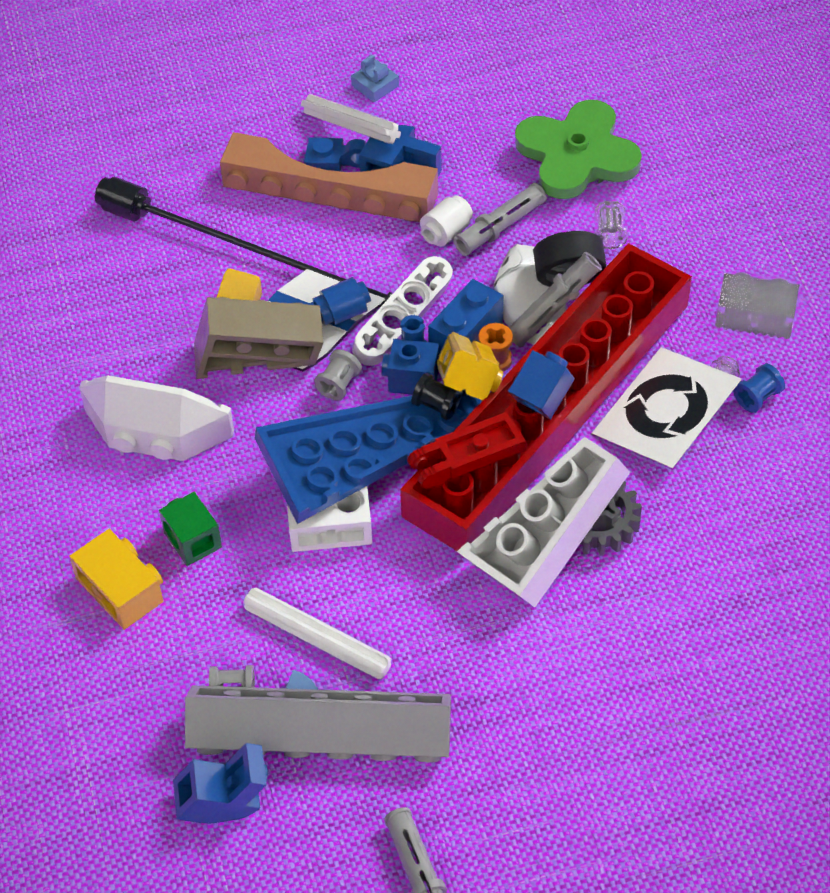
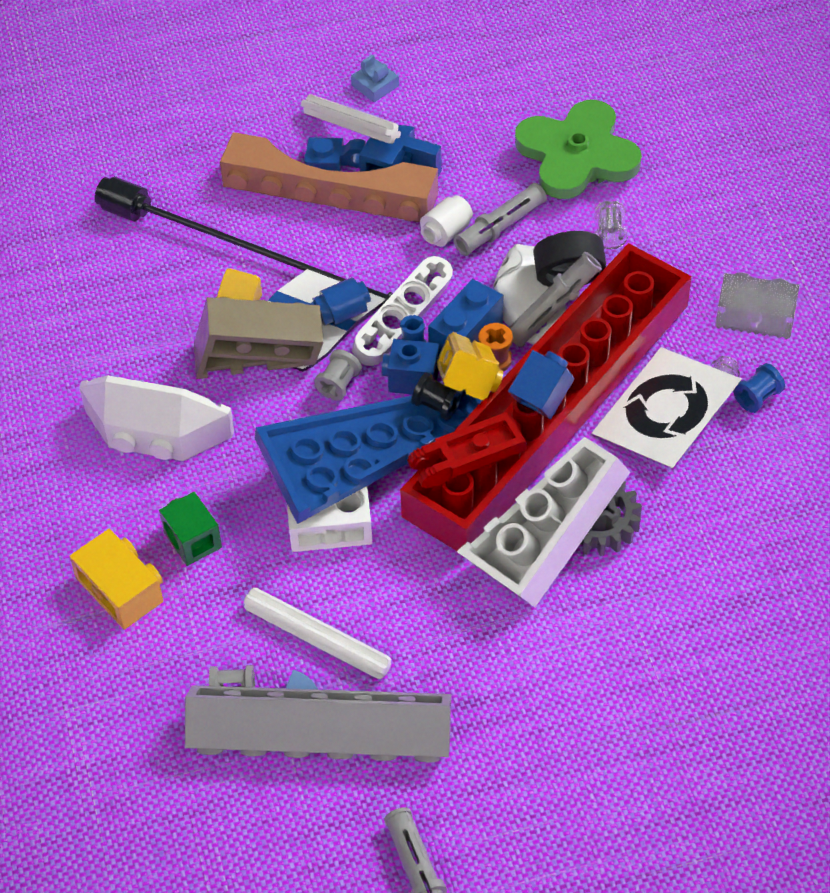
blue brick [173,743,268,824] -> none

